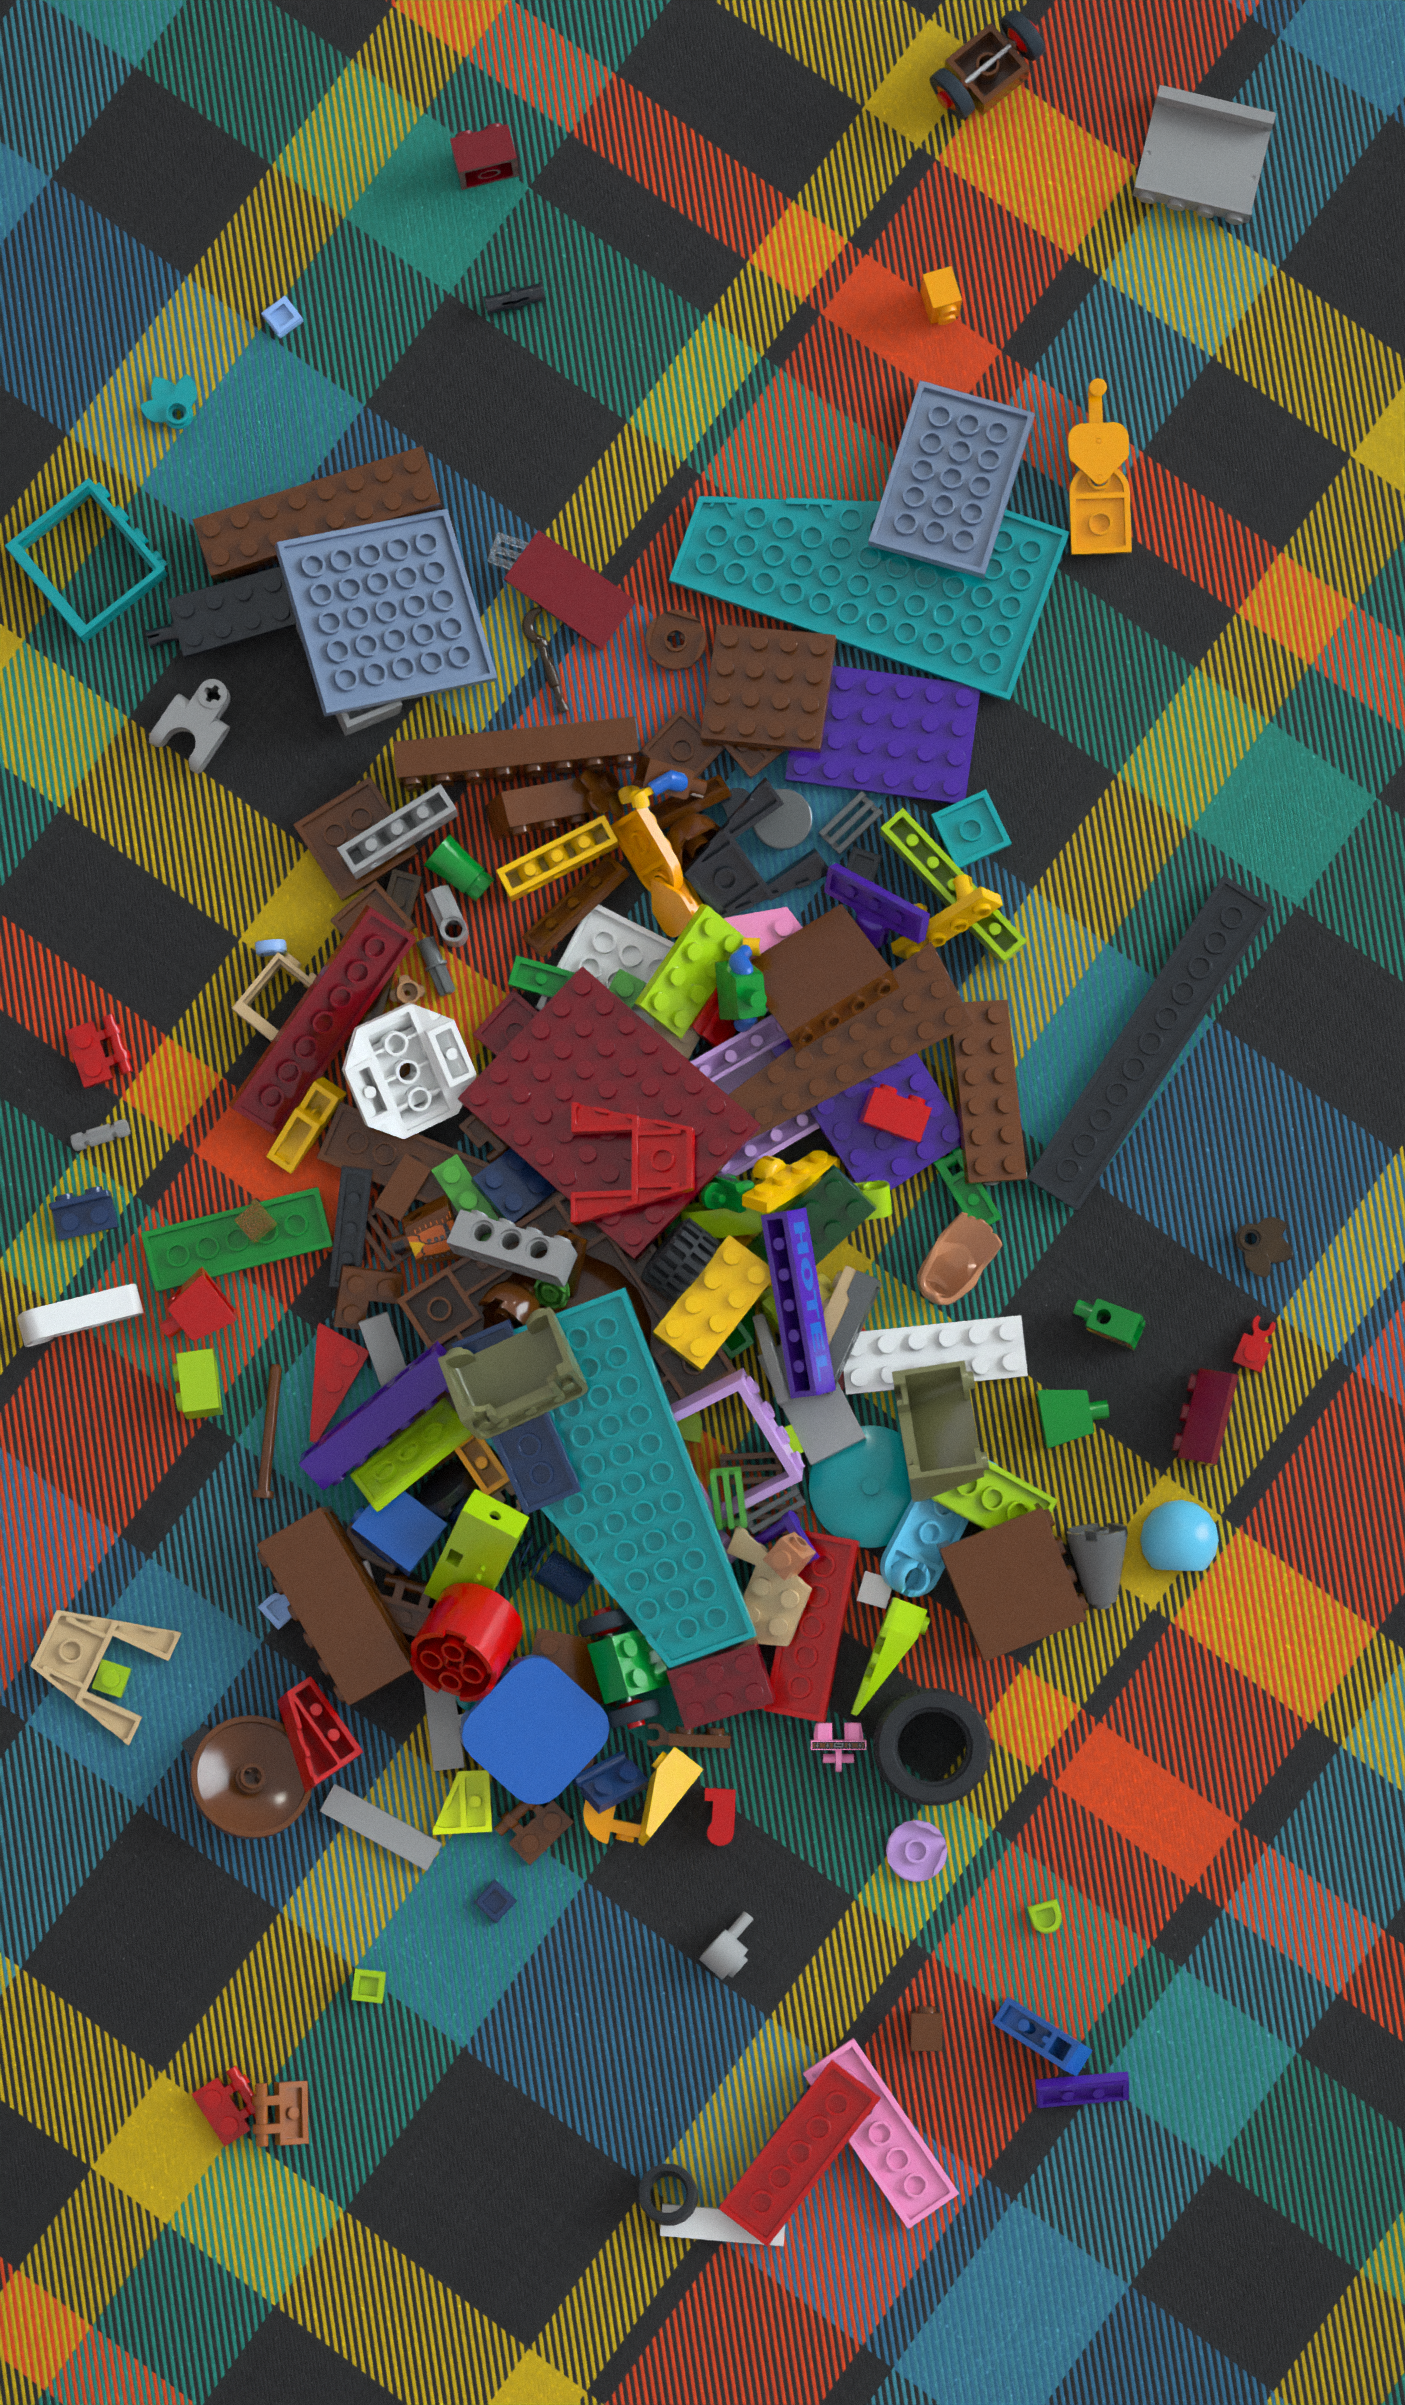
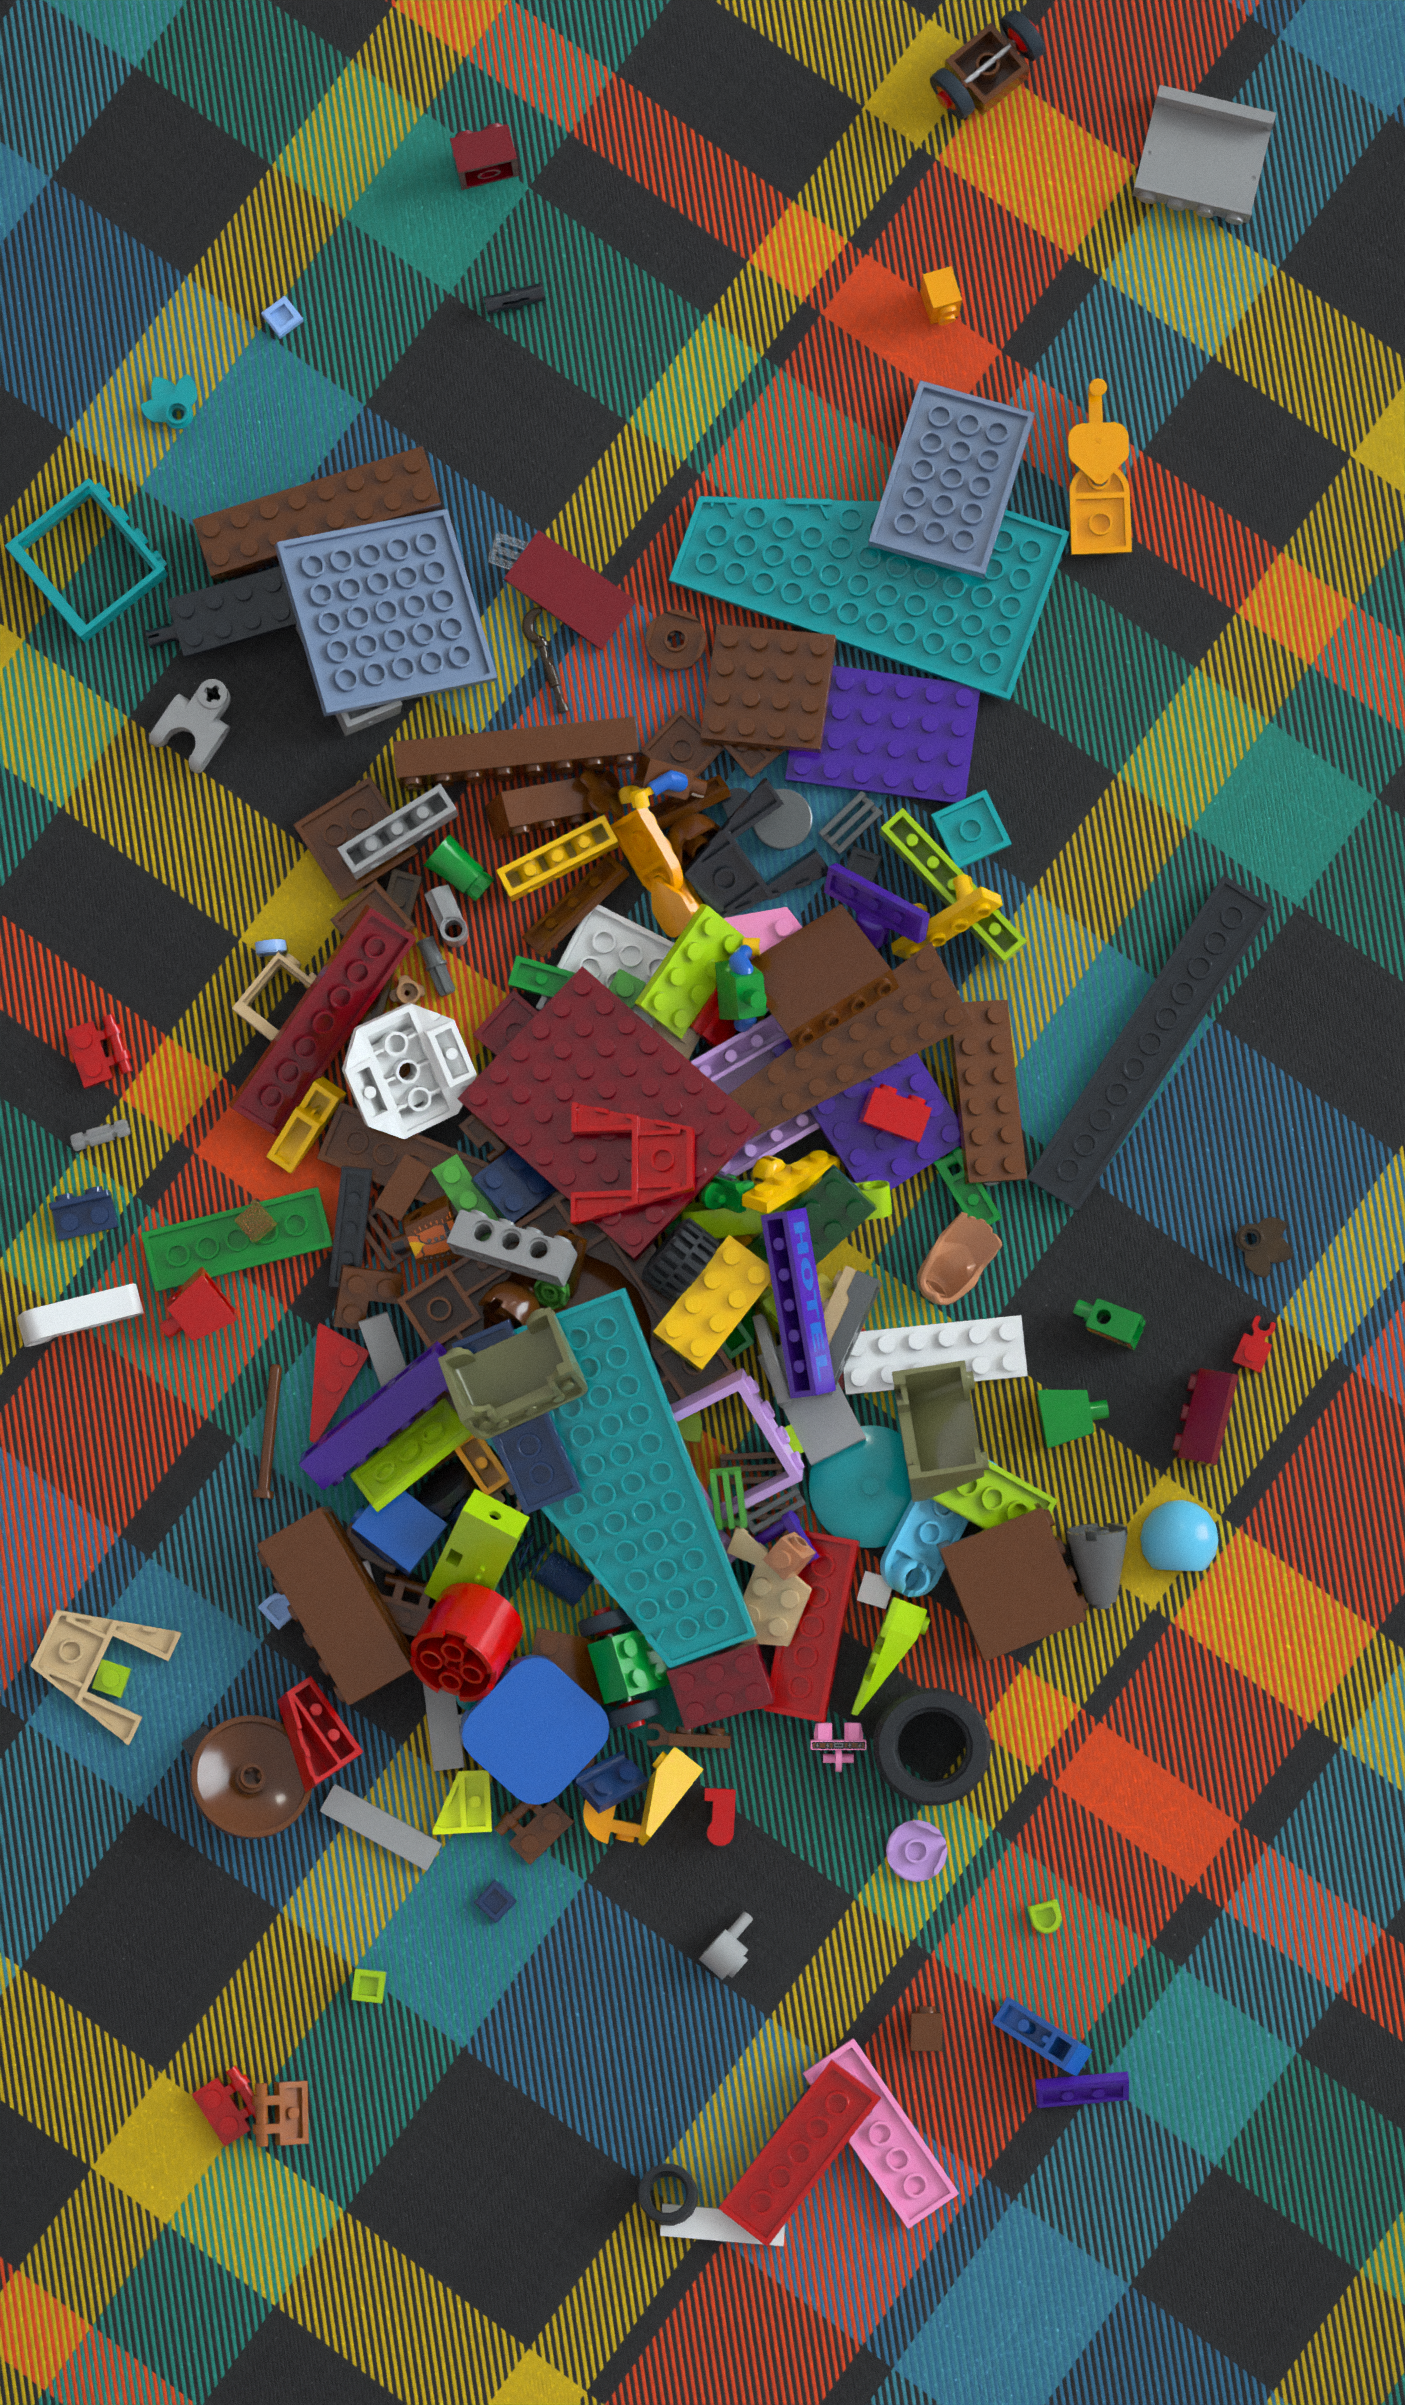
lime brick [172,1348,223,1420] -> none

